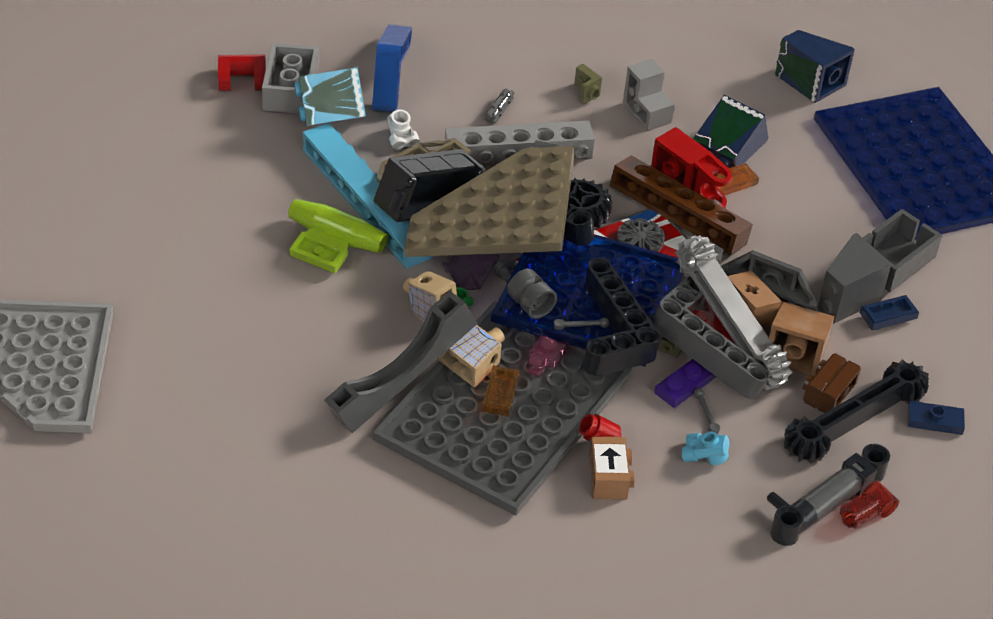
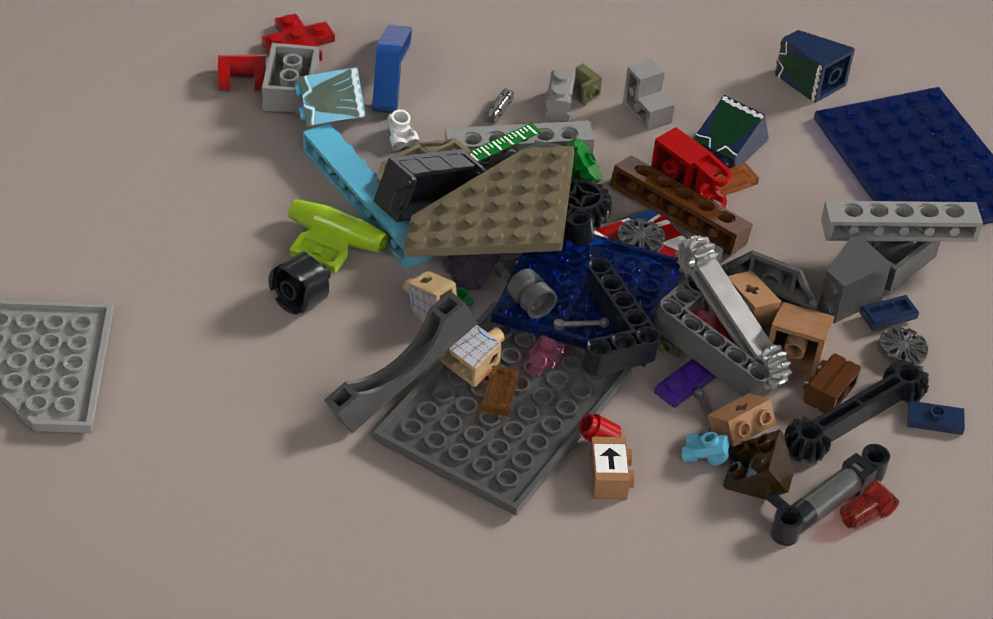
none -> red plate [261,13,335,61]
none -> black brick [268,251,331,315]
none -> green sticker [470,123,541,162]
none -> light grey brick [545,70,575,122]
none -> green plant [567,138,602,184]
none -> medium nougat brick [707,393,776,447]
none -> dark brown slope [723,429,794,500]
none -> light grey brick [821,201,983,242]
none -> dark grey wheel [878,326,928,366]

